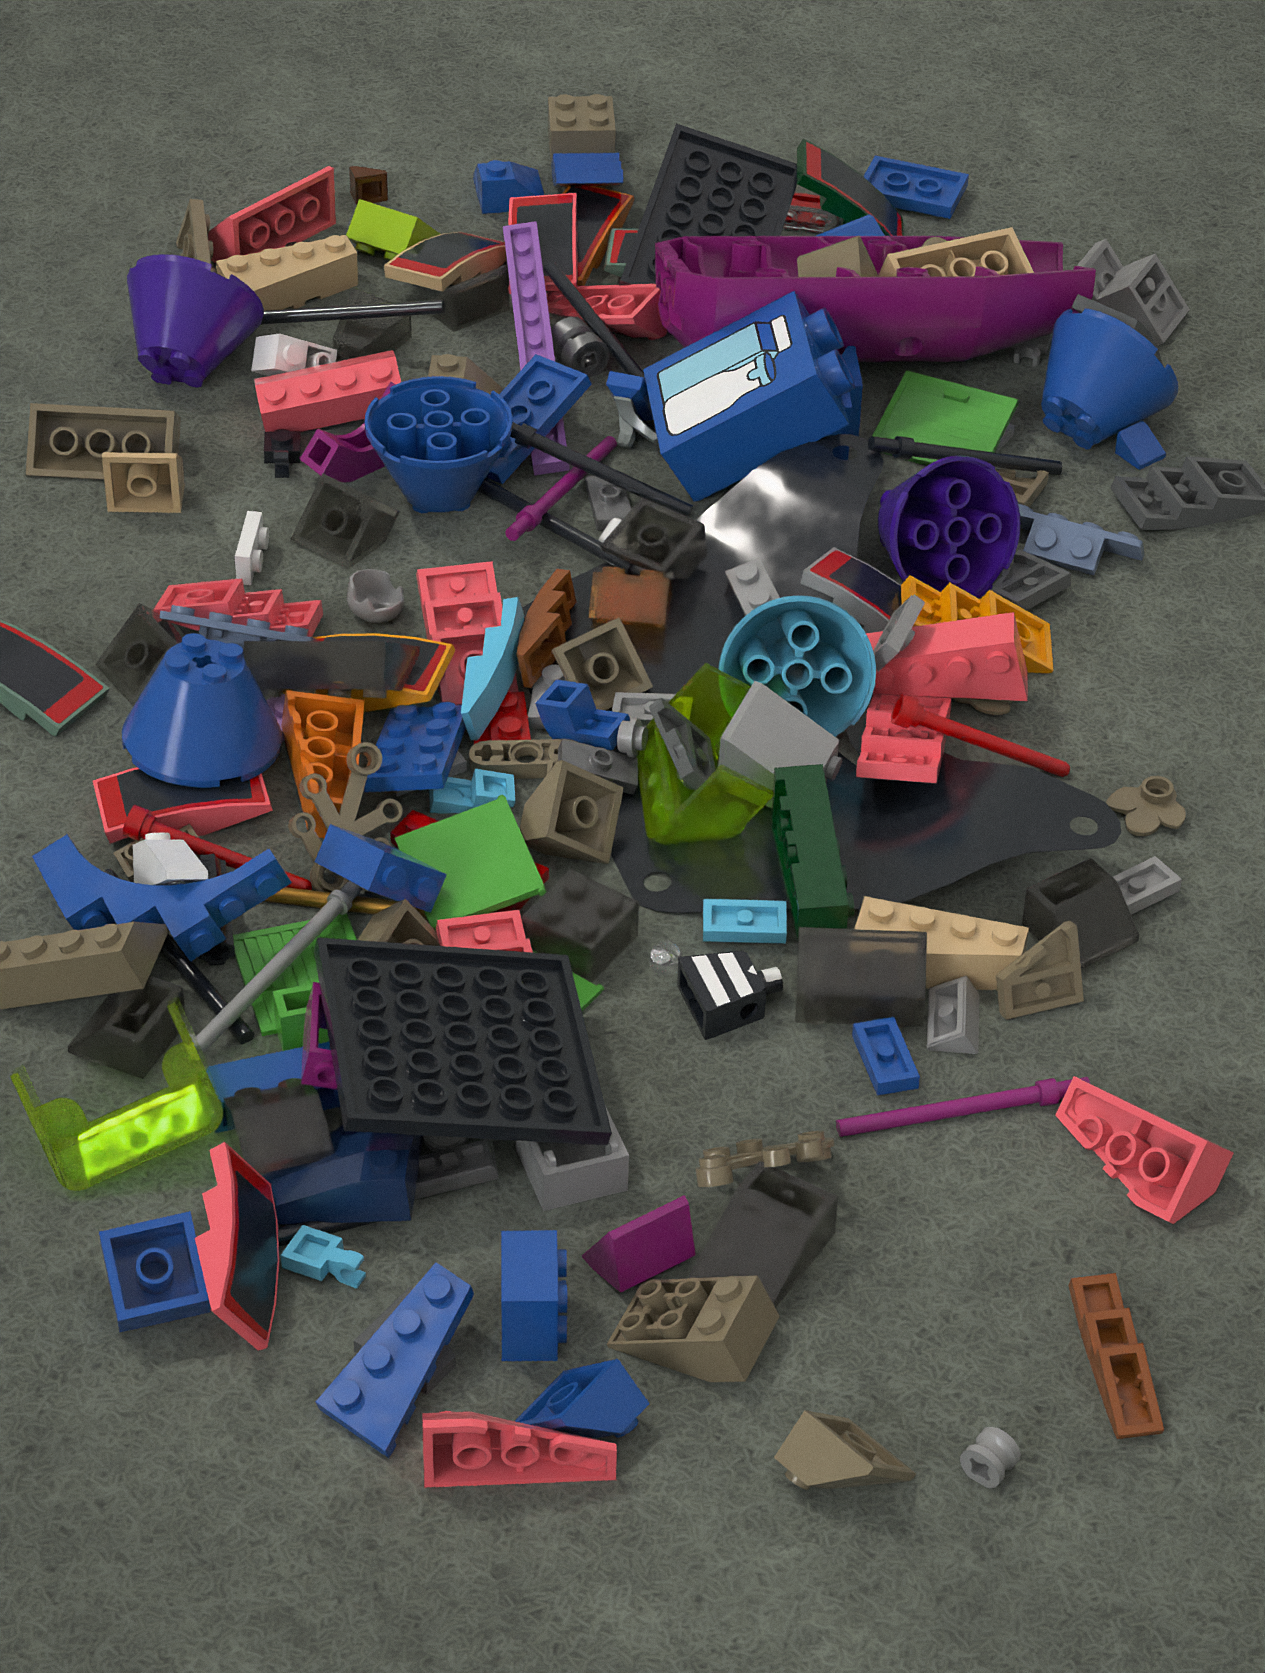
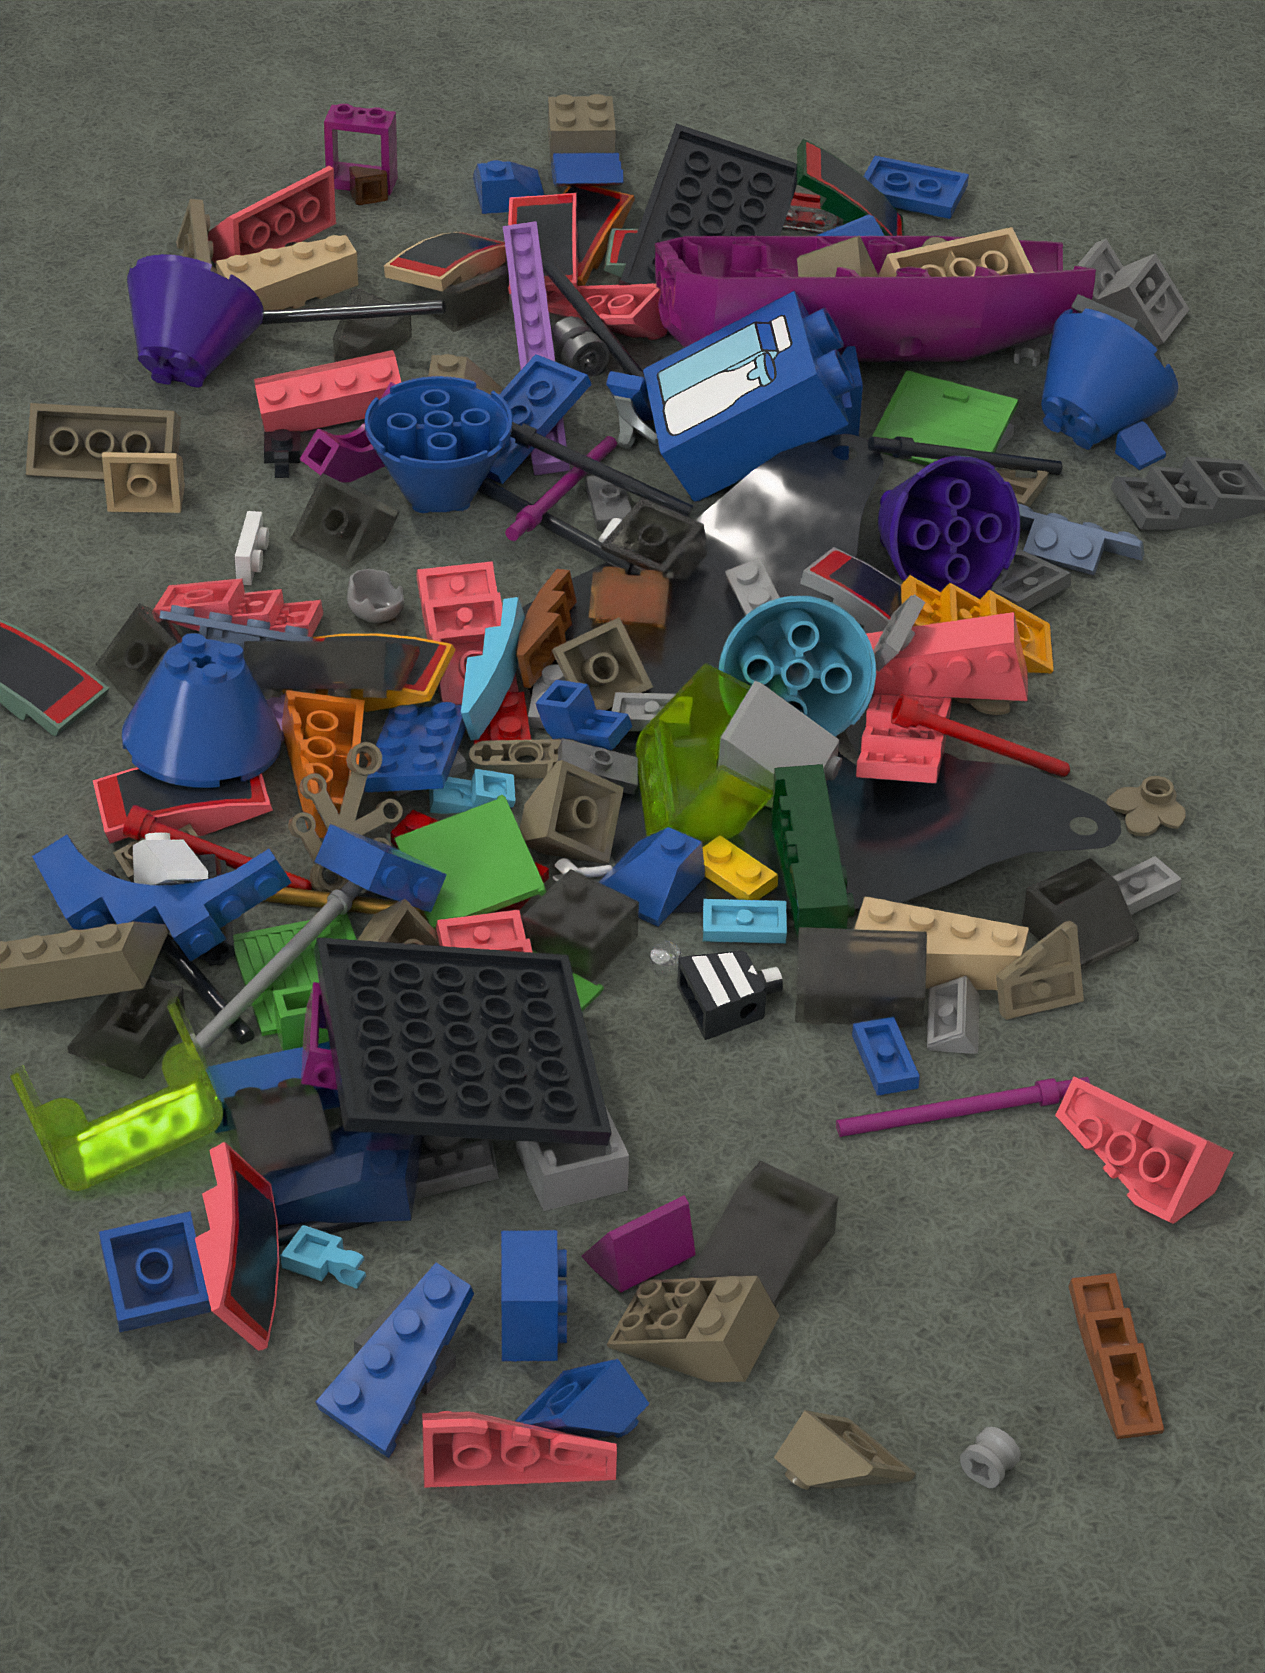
white slope [251,334,337,376] -> none
lime slope [346,199,440,261] -> none
light grey plate [617,718,648,758] -> none
dark grey wing [649,697,719,800] -> none
dark tan plant [695,1131,835,1187] -> none
none -> magenta window [324,104,398,196]
none -> white hand [553,858,612,890]
none -> blue slope [591,827,705,927]
none -> yellow plate [703,835,778,900]

